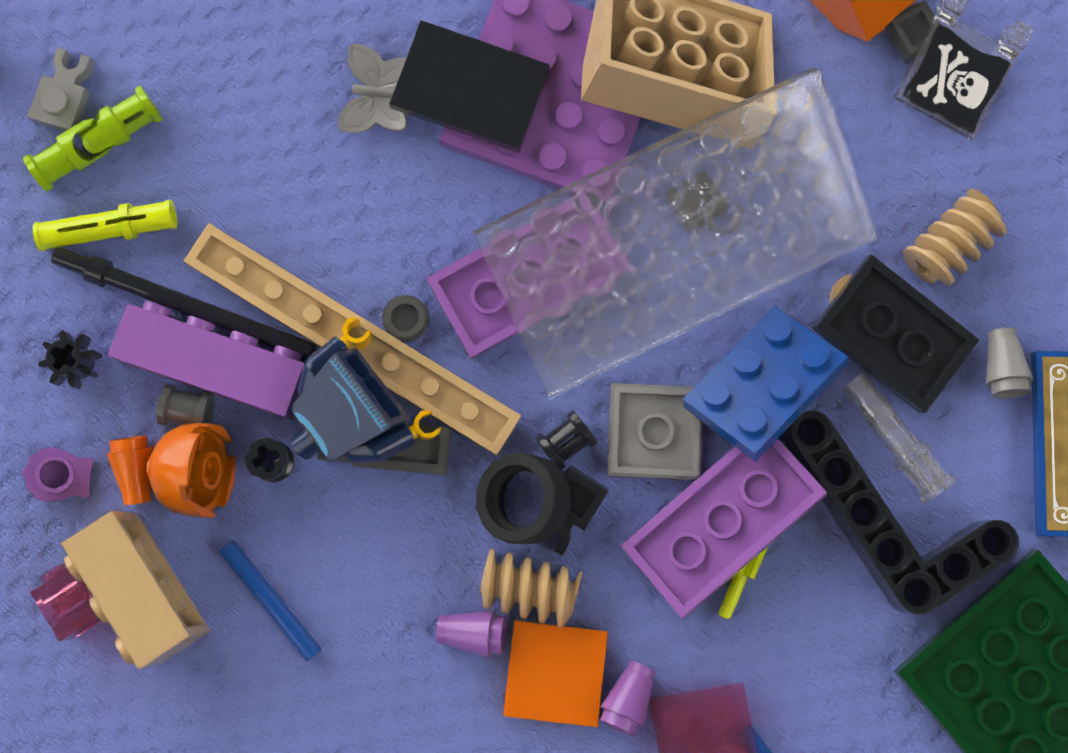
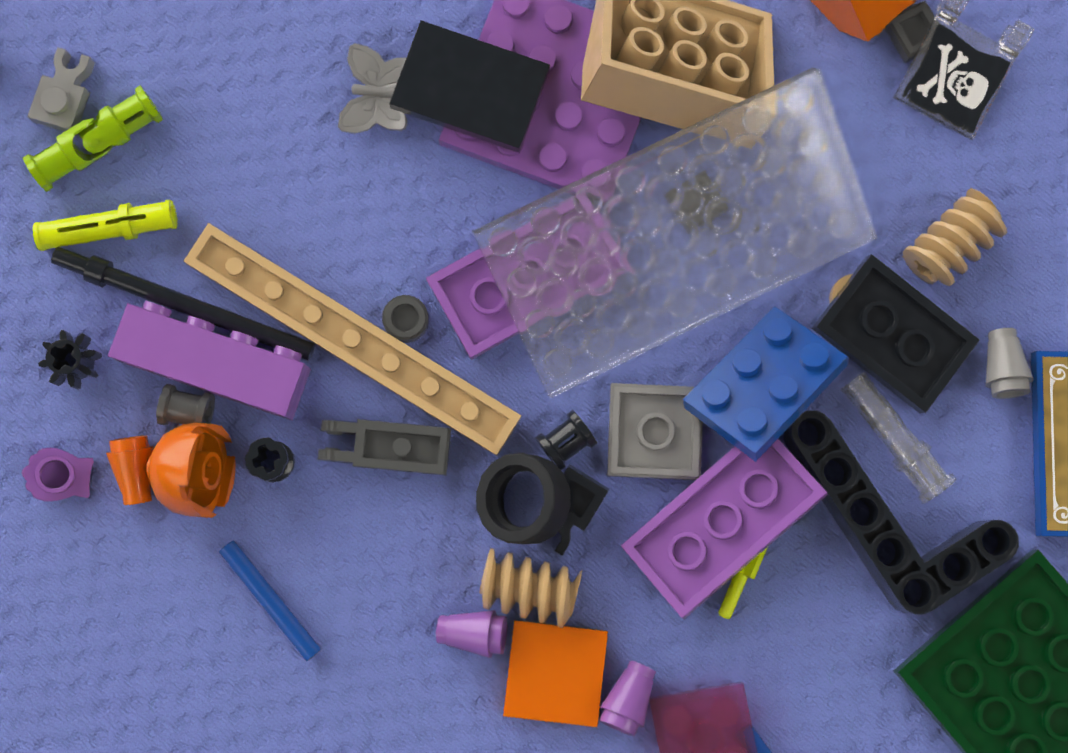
clear pink brick [30,563,101,641] -> none
tan brick [61,511,210,669] -> none
dark blue torso [290,317,441,463] -> none

